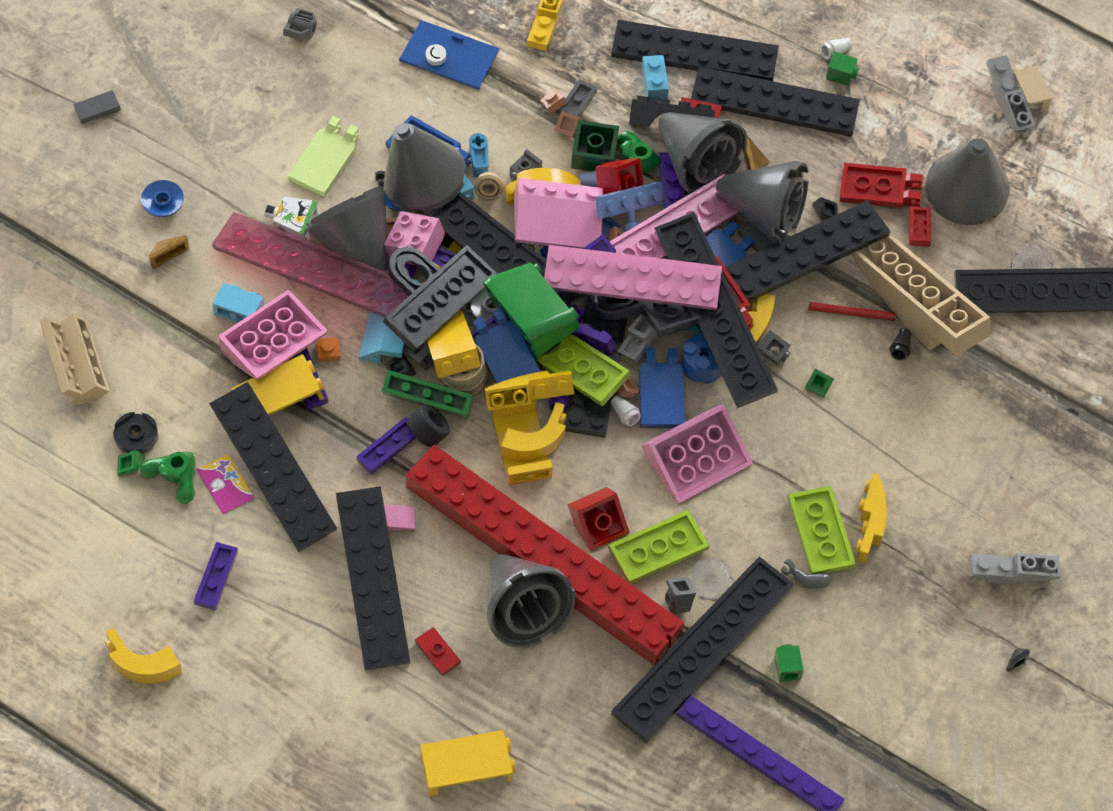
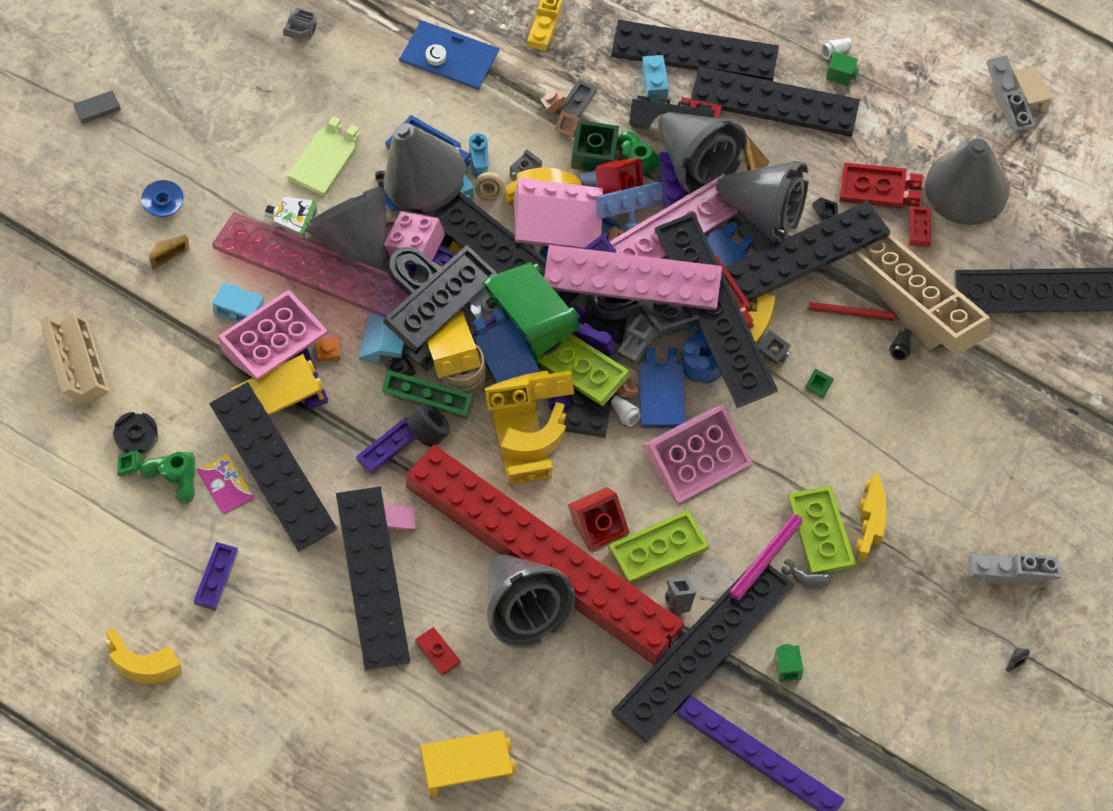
none -> dark pink axle [730,514,803,600]

